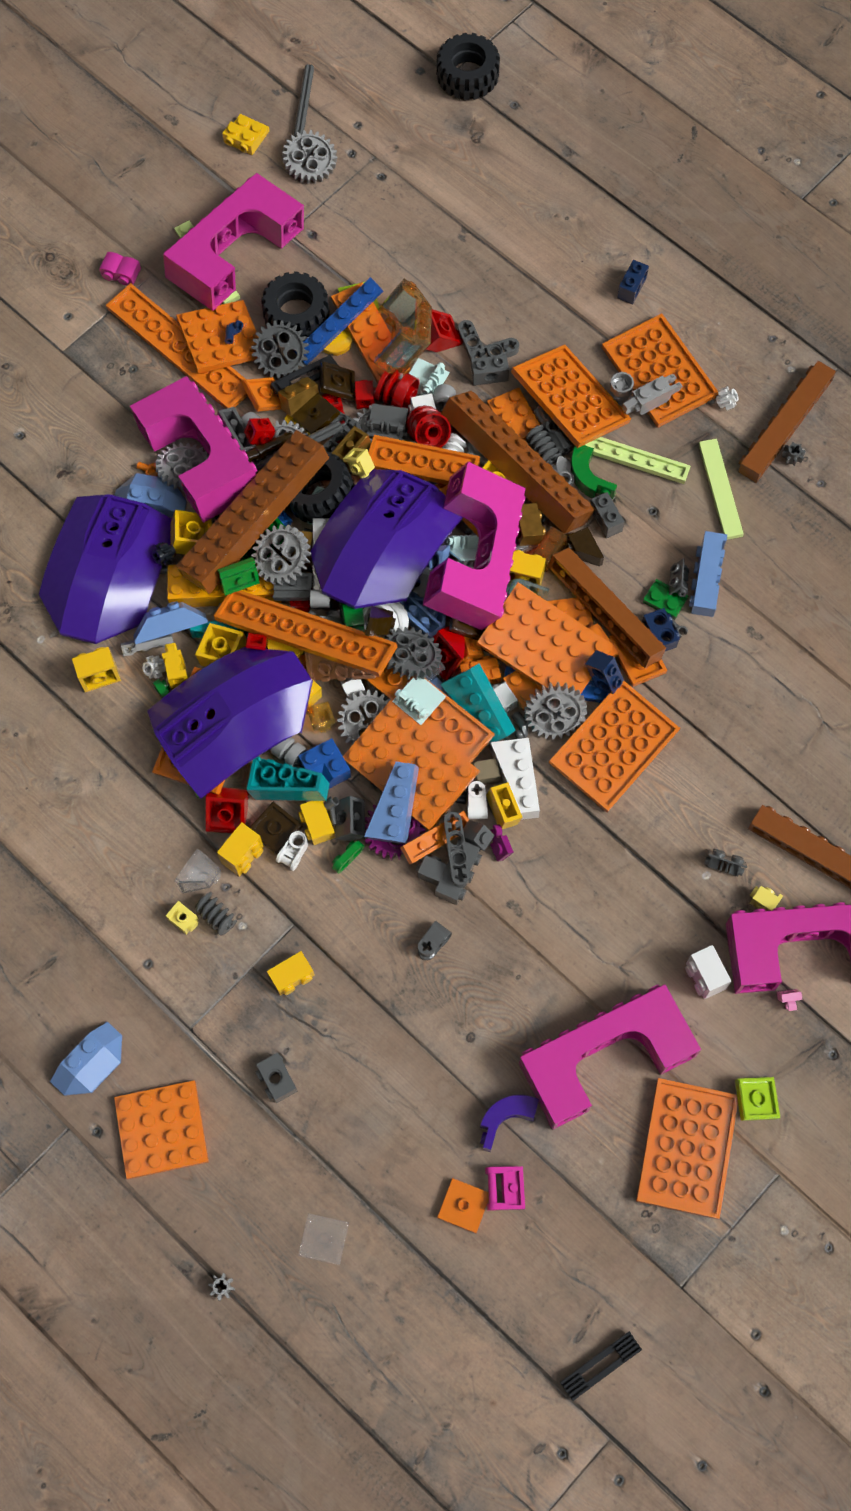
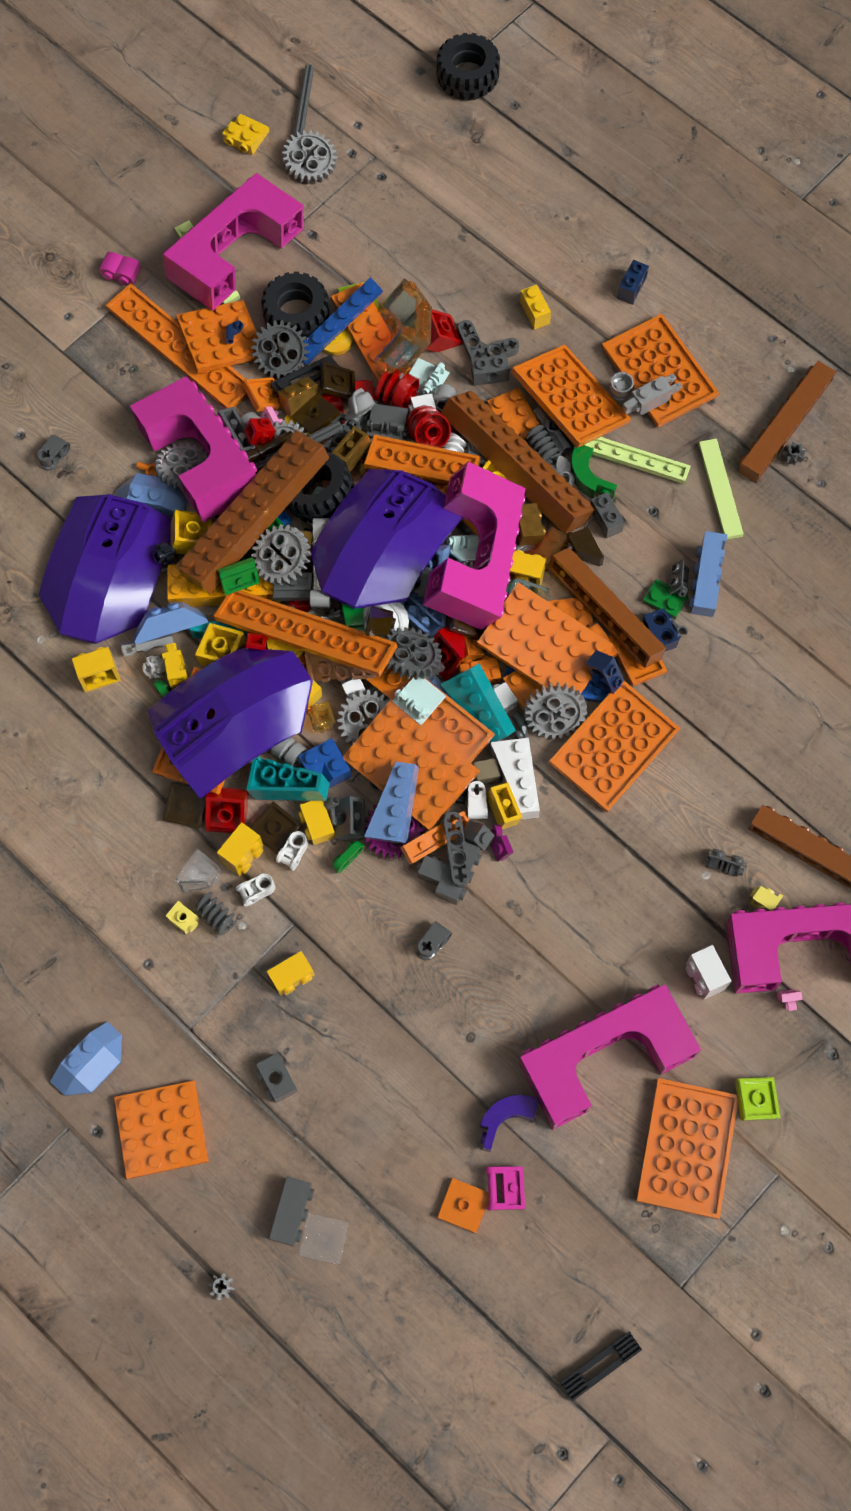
light yellow brick [343,448,375,478] -> none
white gear [716,386,739,410] -> none
none -> dark grey piece [37,434,70,471]
none -> dark brown plate [163,783,207,829]
none -> white piece [236,874,275,906]
none -> bright pink tile [260,407,283,426]
none -> dark grey brick [269,1176,315,1247]
none -> light grey piece [345,388,377,420]
none -> yellow brick [520,285,551,330]

